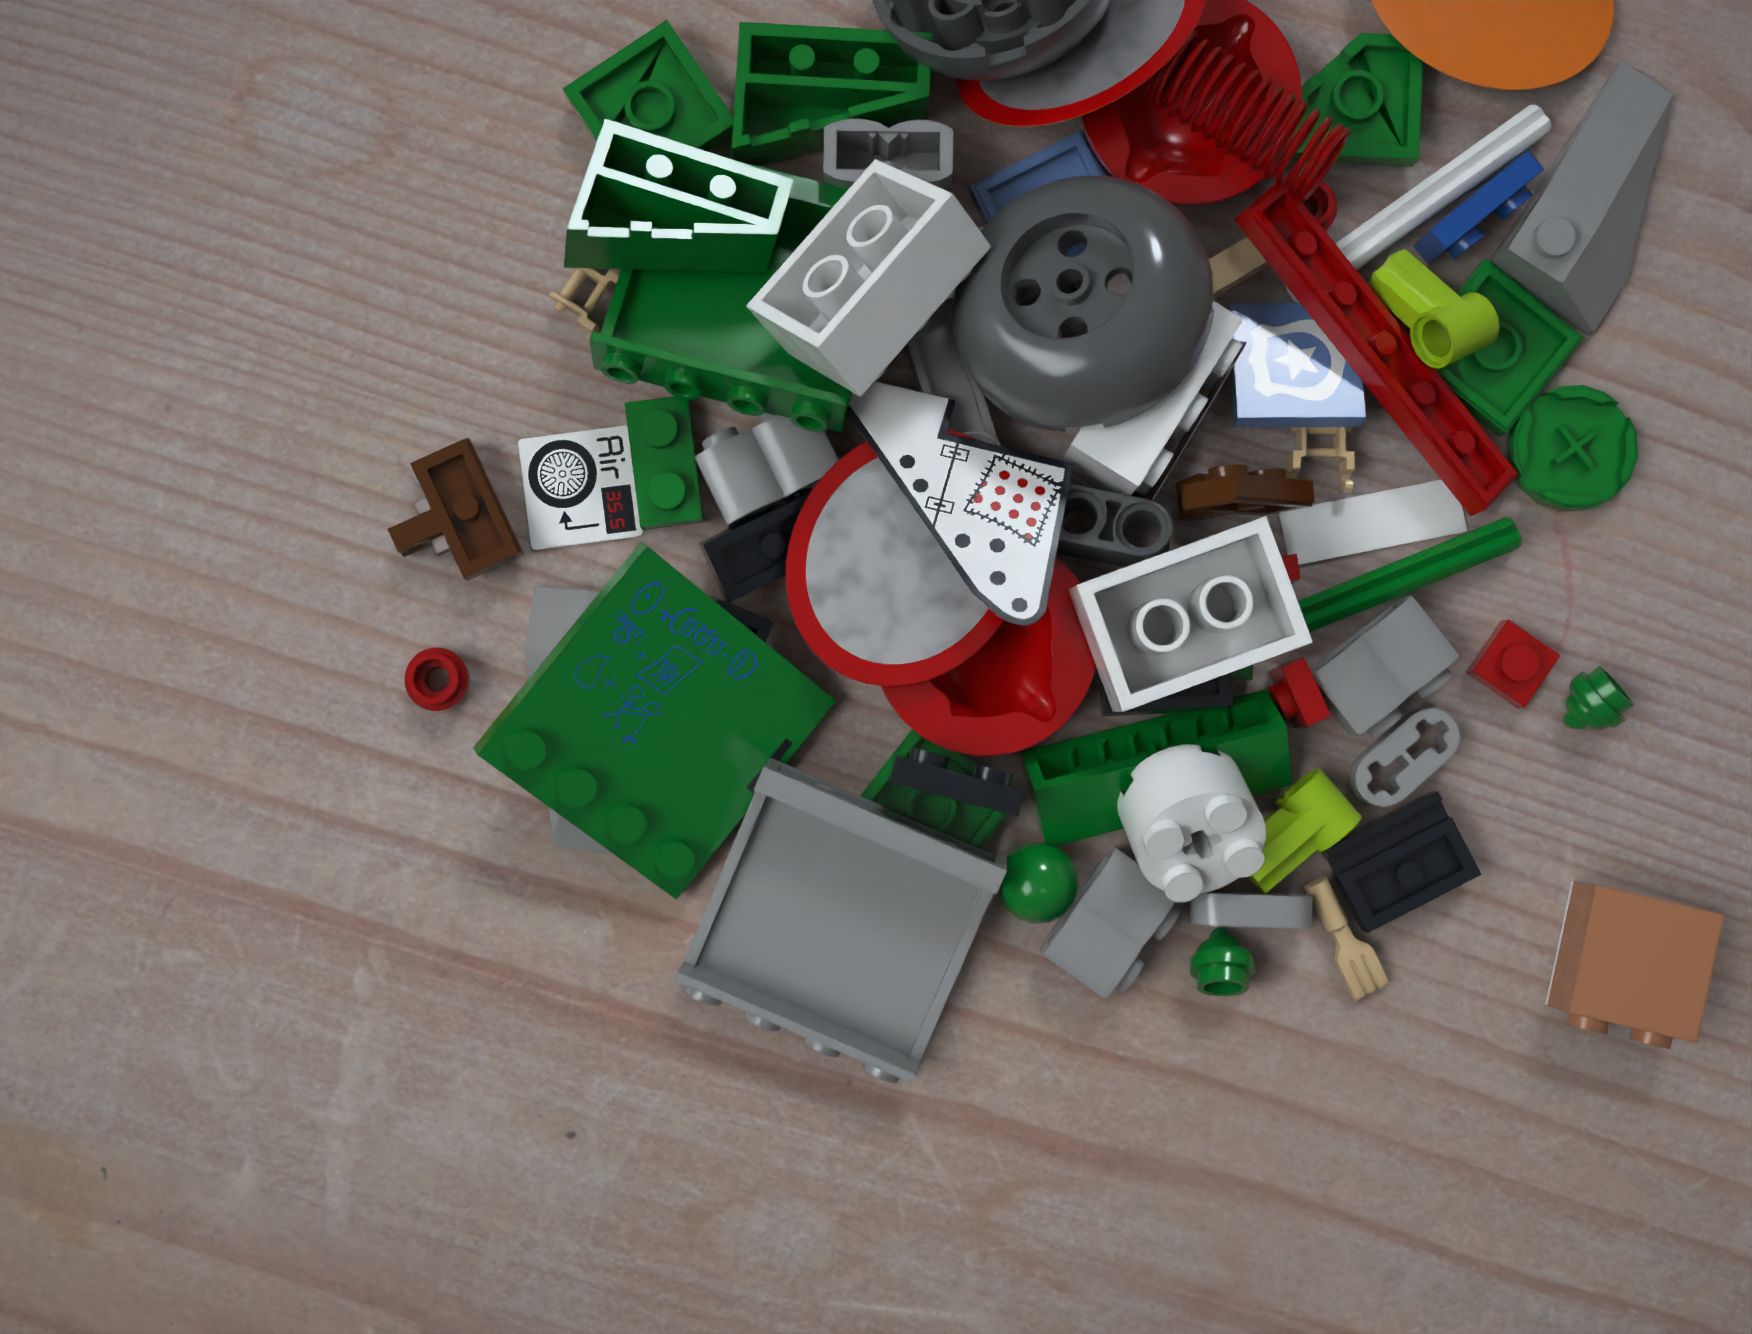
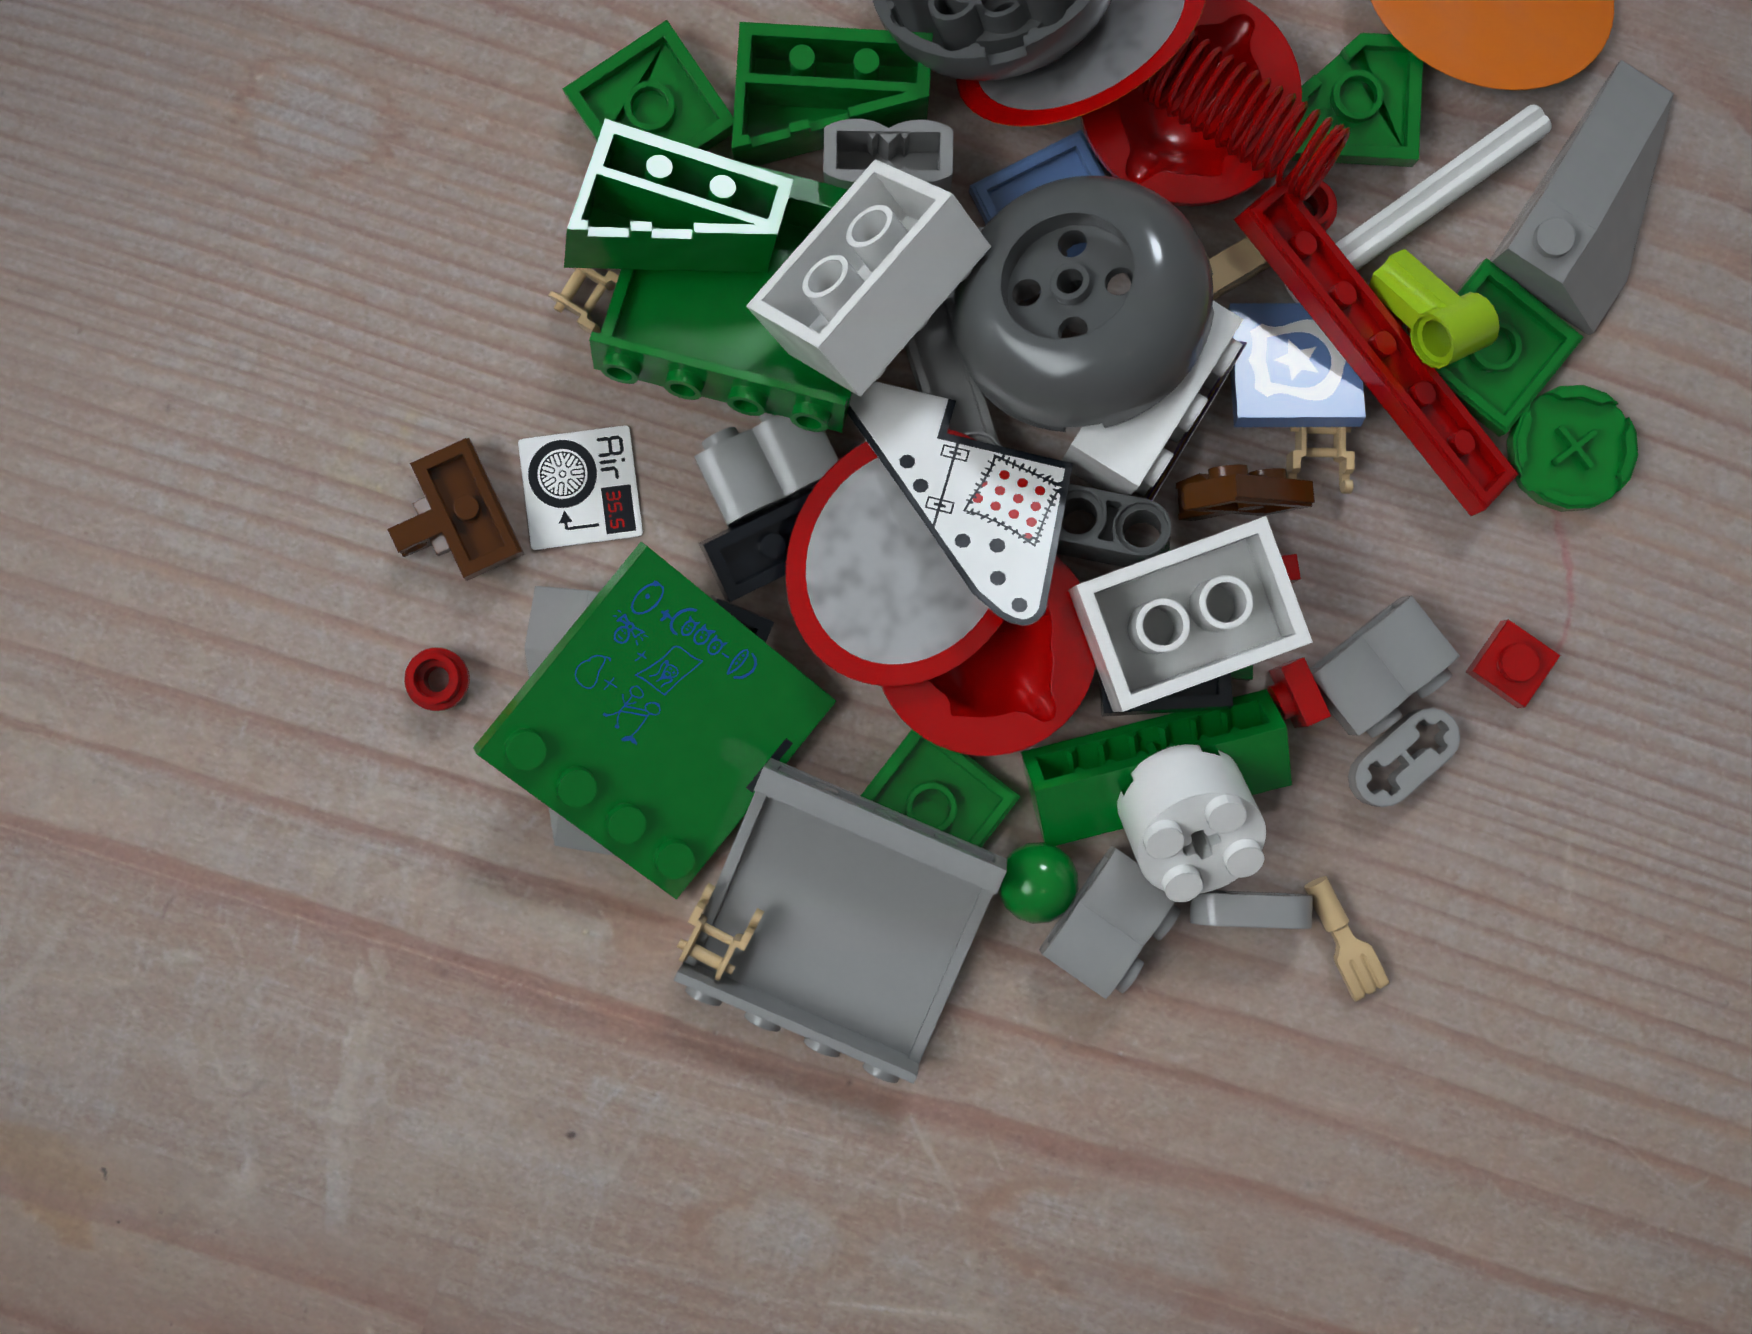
green plate [624,396,705,530] -> none
black plate [888,747,1025,817] -> none
green plate [1190,927,1255,996] -> none
lime piece [1247,767,1362,894] -> none
white sticker [1279,480,1468,565] -> none
green axle [1298,517,1522,633] -> none
black plate [1321,791,1482,933] -> none
blue plate [1413,150,1544,265] -> none
nougat piece [1545,881,1724,1049] -> none
green plate [1563,666,1634,730] -> none
none -> tan piece [677,883,765,981]

